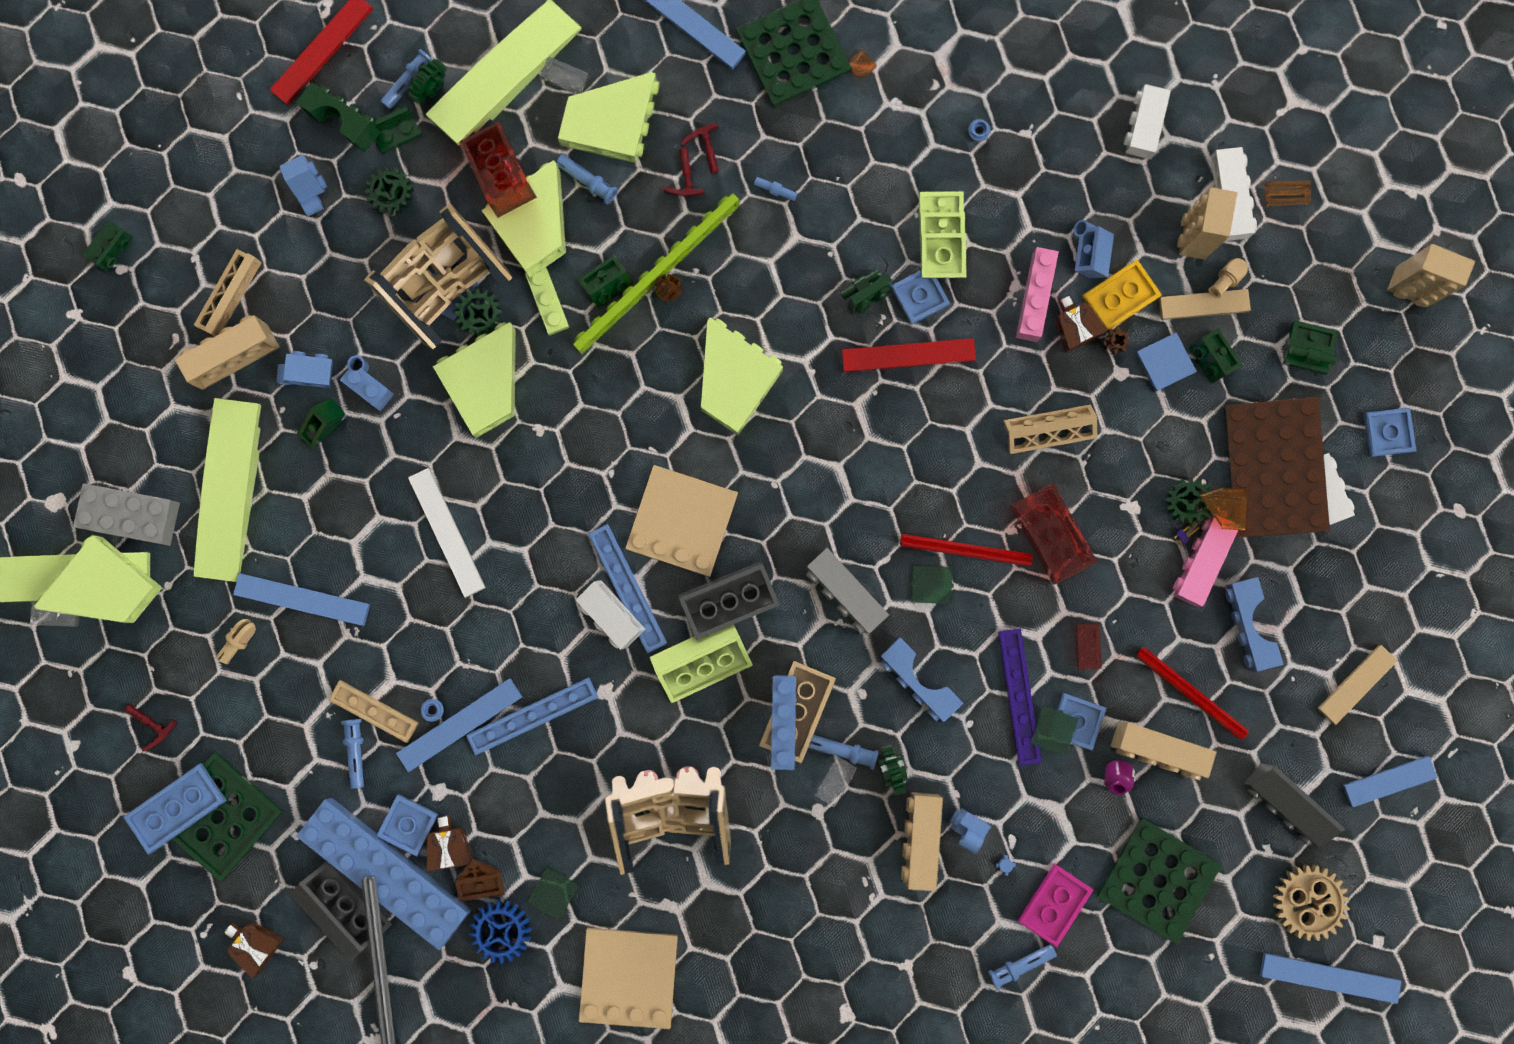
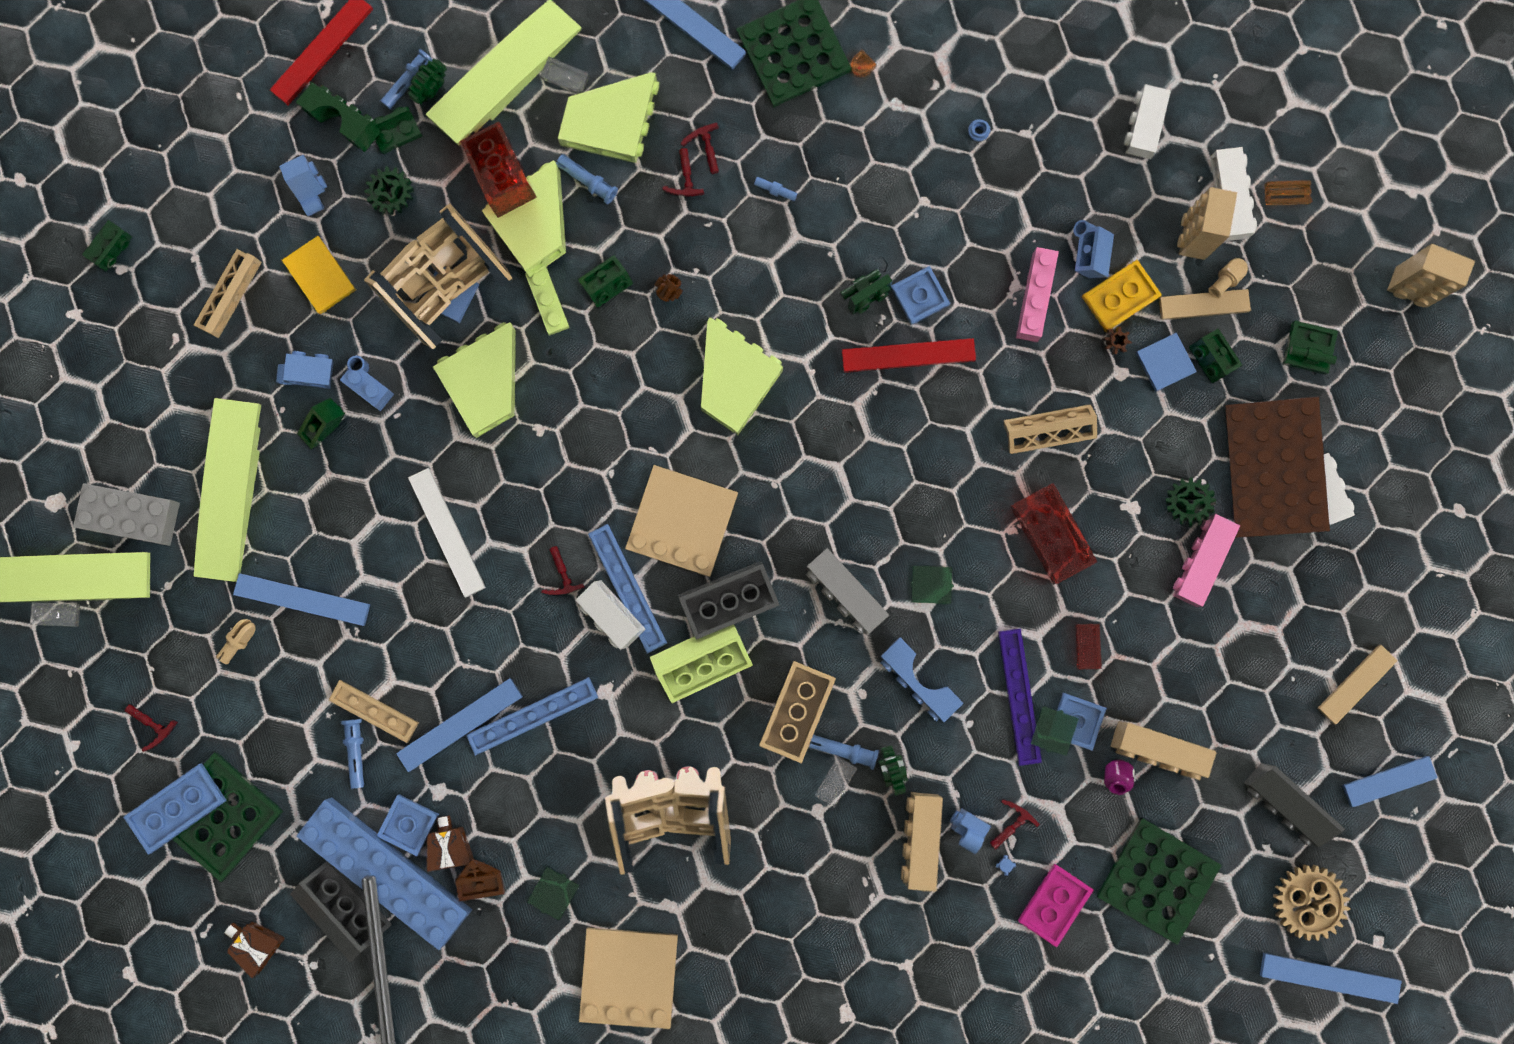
yellowish green slope [34,535,162,623] -> none
tan brick [175,315,280,390] -> none
medium blue plate [421,699,444,722] -> none
dark green gear [452,287,502,336] -> none
blue gear [469,900,532,964] -> none
lime plate [573,194,739,355] -> none
medium blue arch [771,676,796,770] -> none
red axle [900,534,1033,566] -> none
yellowish green slope [919,192,966,278] -> none
medium blue pin [988,944,1057,991] -> none
reddish brown torso [1055,296,1107,353] -> none
red axle [1136,648,1249,740] -> none
dark purple piece [1173,521,1200,544] -> none
clear orange slope [1200,488,1247,530] -> none
medium blue arch [1225,577,1283,672] -> none
medium blue tile [1363,408,1417,457] -> none
none -> yellow tile [282,236,356,314]
none -> dark red piece [542,546,585,595]
none -> dark red piece [990,800,1040,850]

